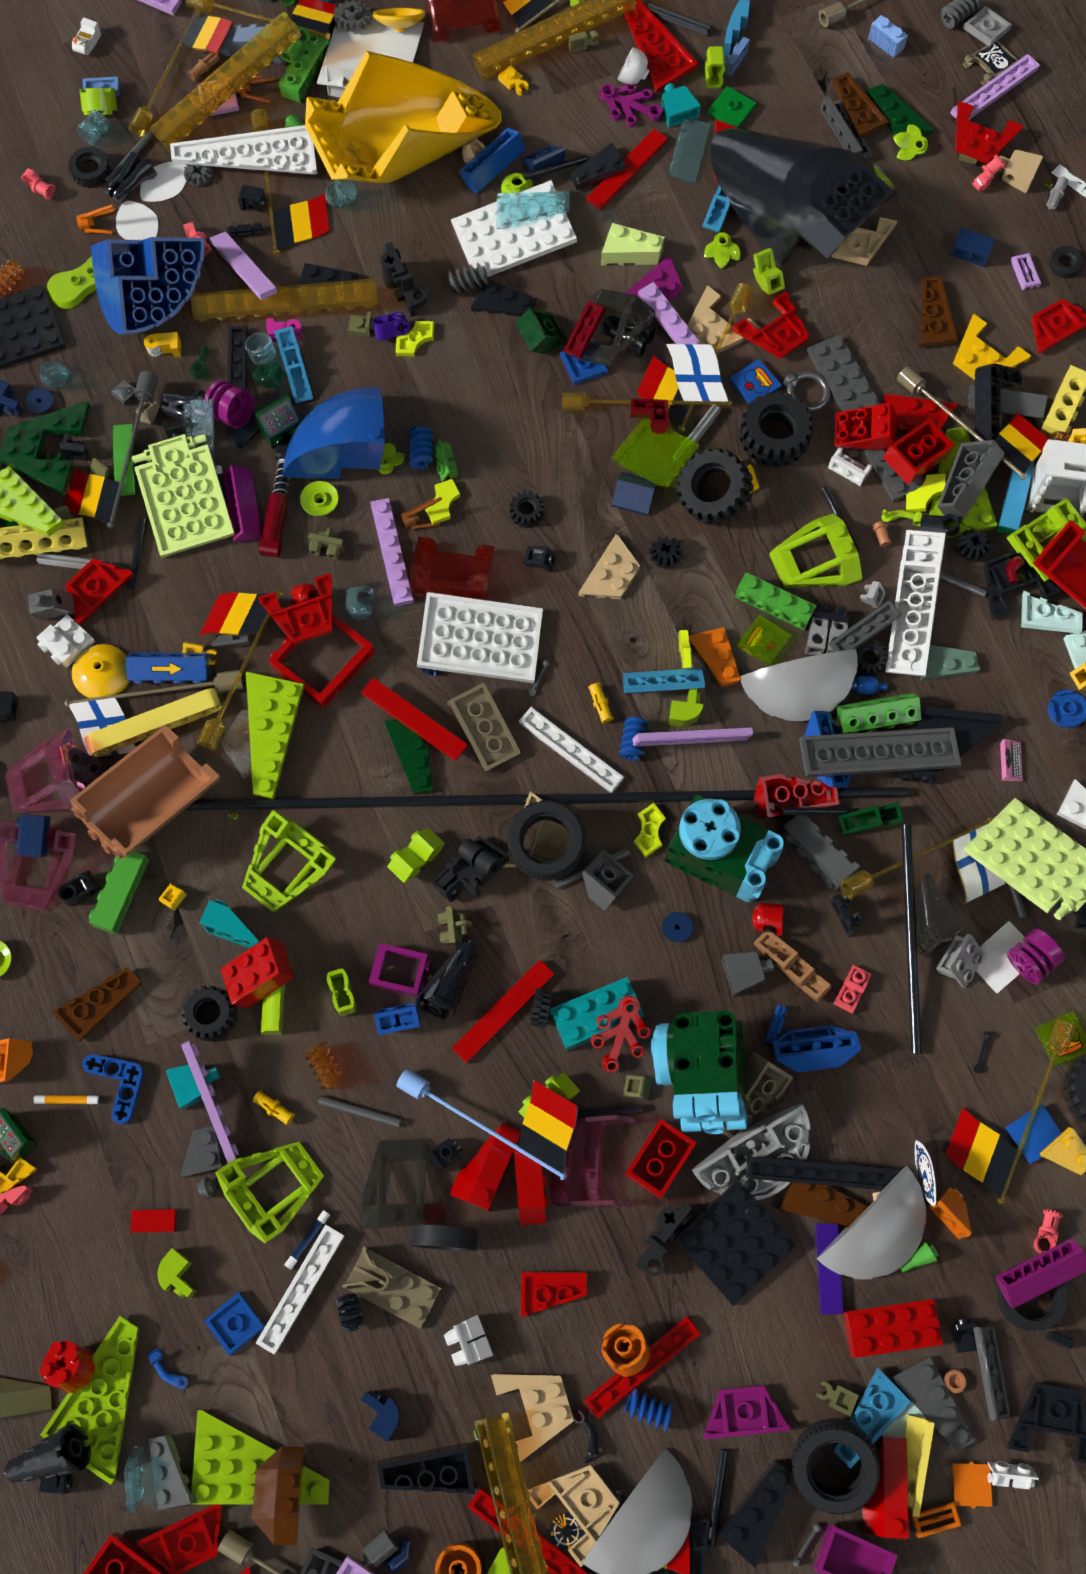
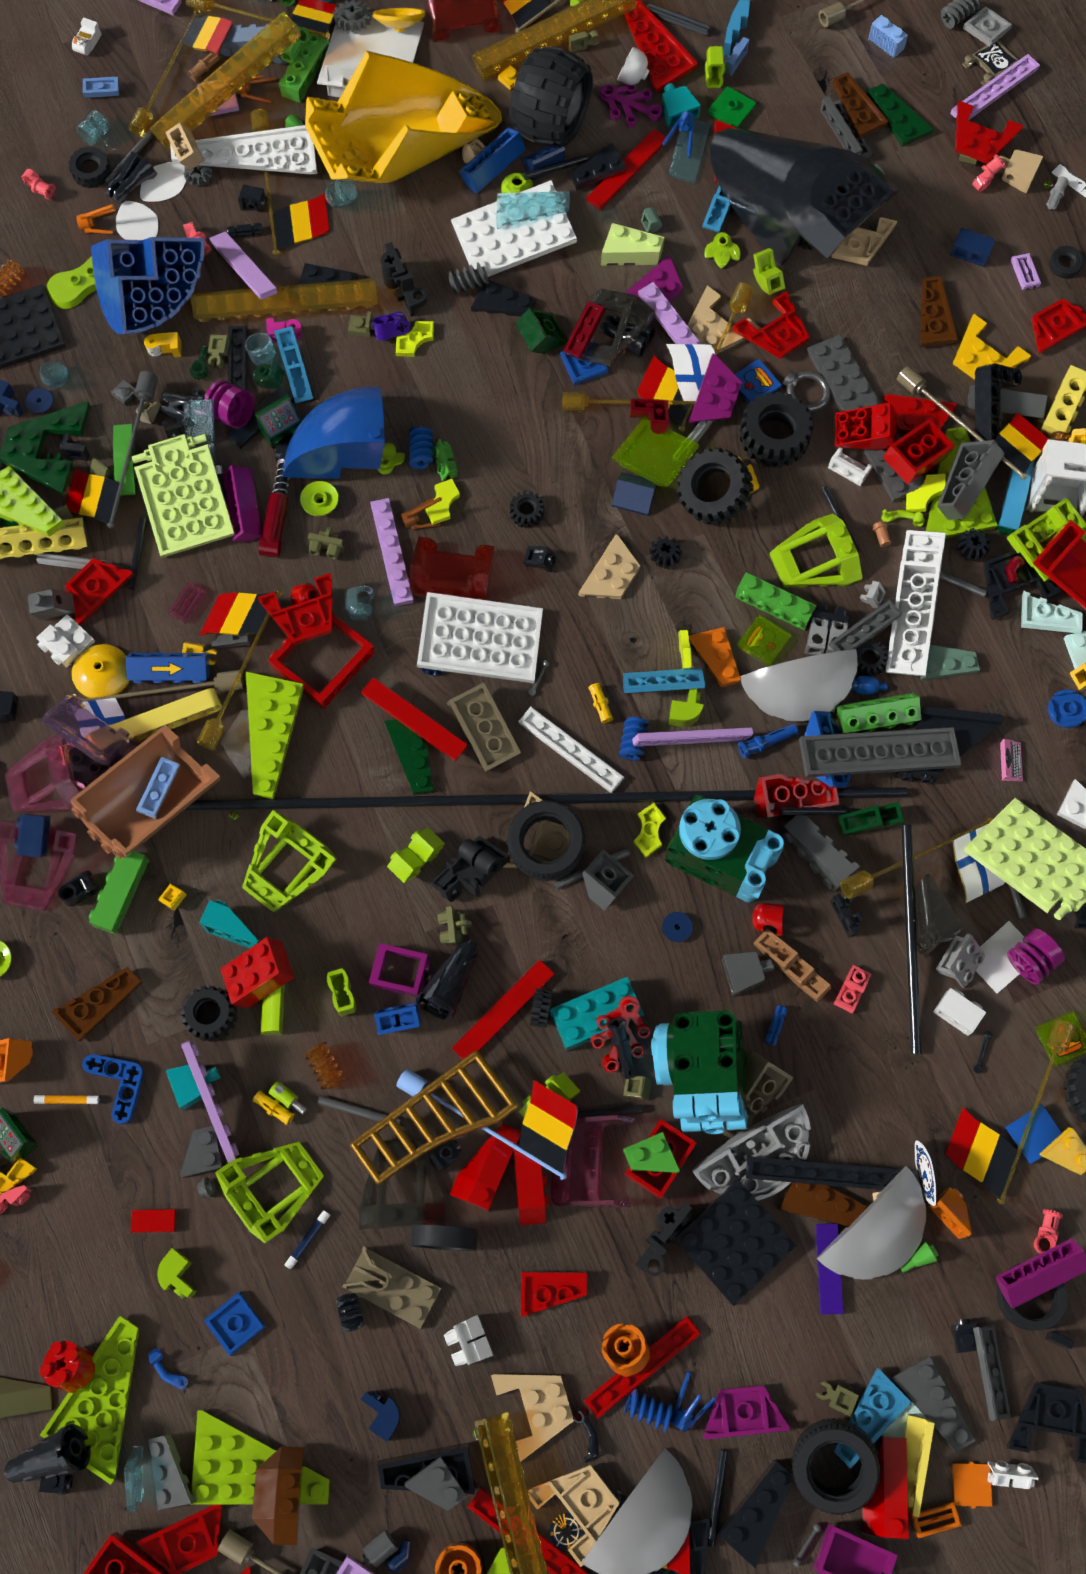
lime cylinder [80,88,117,115] -> none
white plate [256,1224,345,1355] -> none
blue wedge [773,1025,861,1073] -> none
red brick [843,1299,943,1358] -> none
lime plate [893,124,928,161] -> none
black piece [920,514,960,536] -> none
nougat tile [943,1370,967,1393] -> none
none -> windscreen [41,694,142,766]
none -> light blue tile [136,756,180,819]
none -> tan brick [165,122,204,170]
none -> clear pink tile [168,582,206,624]
none -> olive plate [208,335,231,368]
none -> lime piece [269,1081,307,1114]
none -> pearl gold bar [350,1050,518,1185]
none -> dark grey wing [404,1456,467,1511]
none -> black tyre [510,47,593,147]
none -> black pin [607,1017,636,1079]
none -> bright green wing [623,1132,680,1173]
none -> sand green brick [641,207,662,233]
none -> blue plant [662,111,695,158]
none -> blue plant [671,1372,716,1432]
none -> magenta wing [689,353,742,423]
none -> blue pin [738,723,798,759]
none -> white brick [933,988,986,1036]

